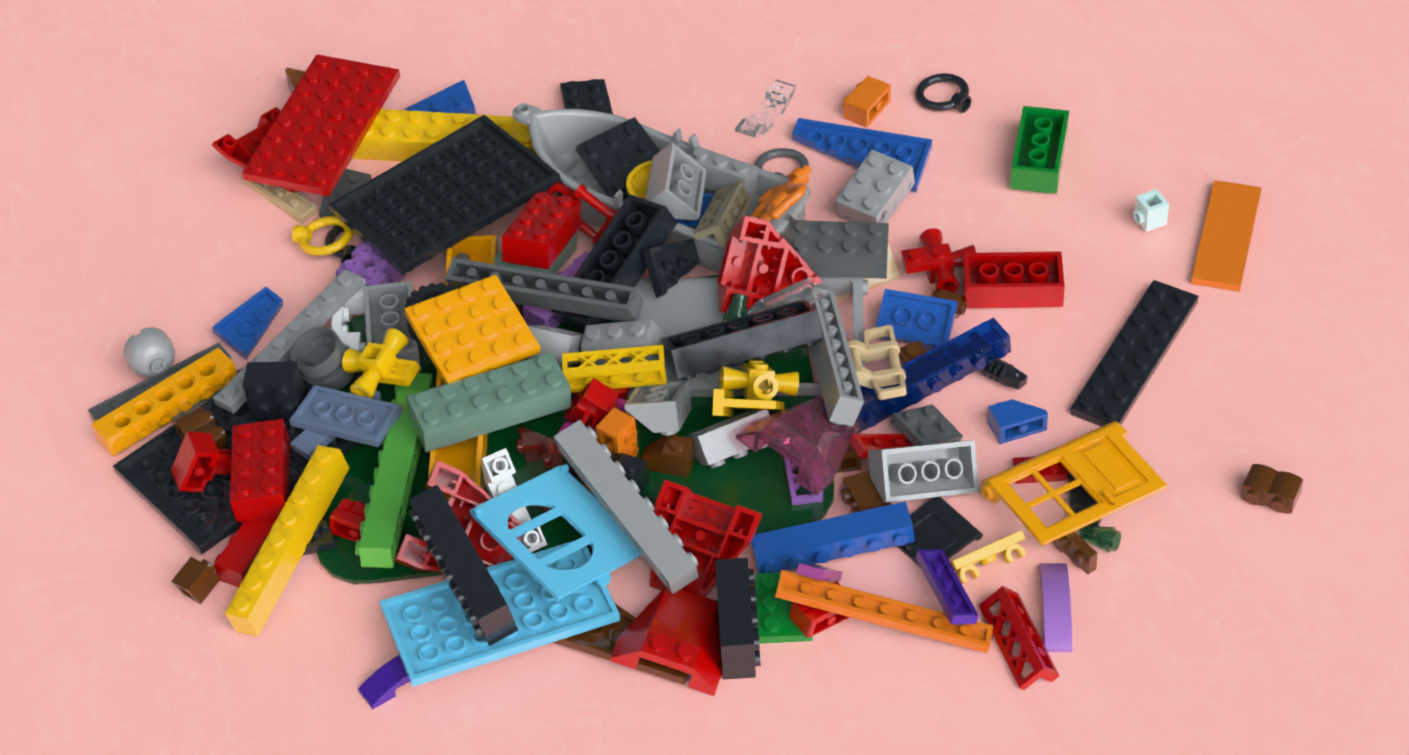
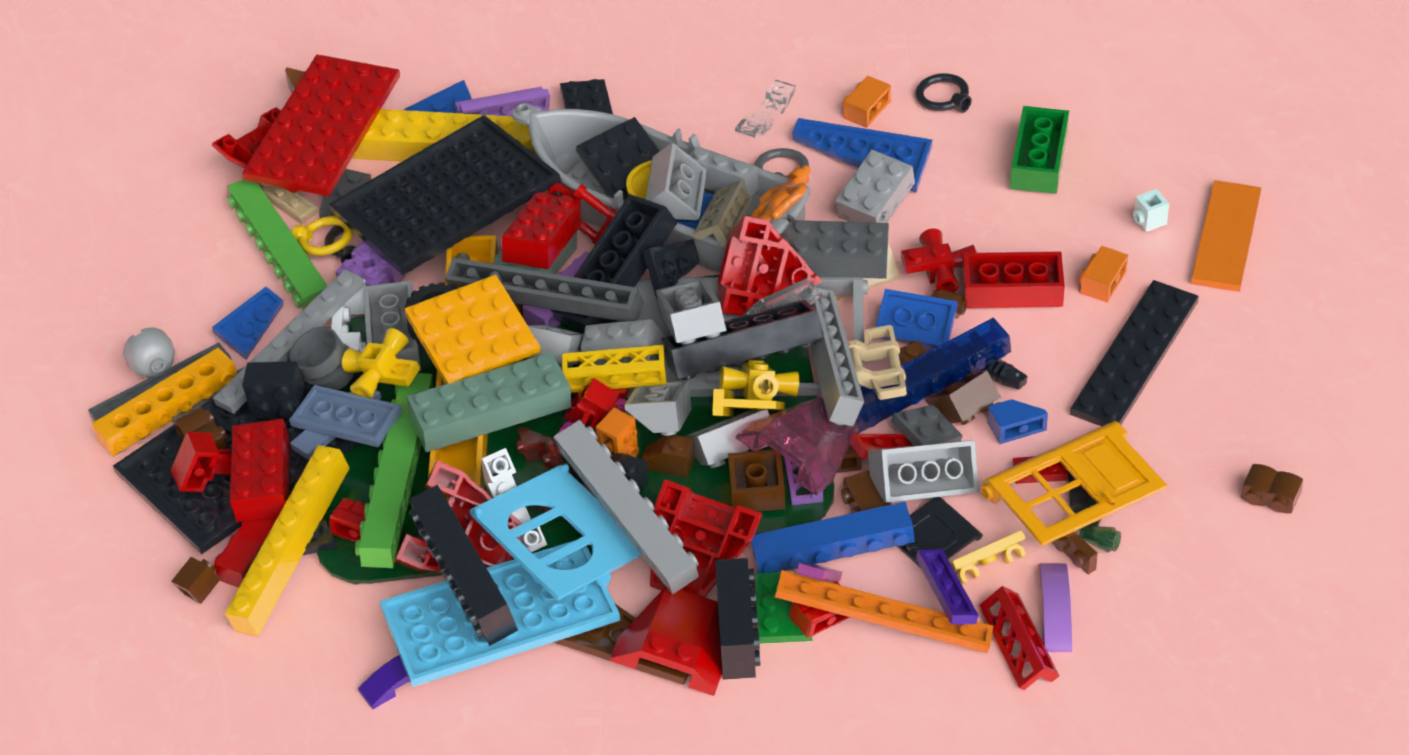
clear green cone [722,293,748,321] -> none
none -> bright green brick [226,180,328,310]
none -> medium lavender fence [455,86,550,116]
none -> light grey brick [656,278,726,344]
none -> reddish brown brick [728,449,785,512]
none -> slope [925,371,1001,425]
none -> orange brick [1079,245,1128,303]

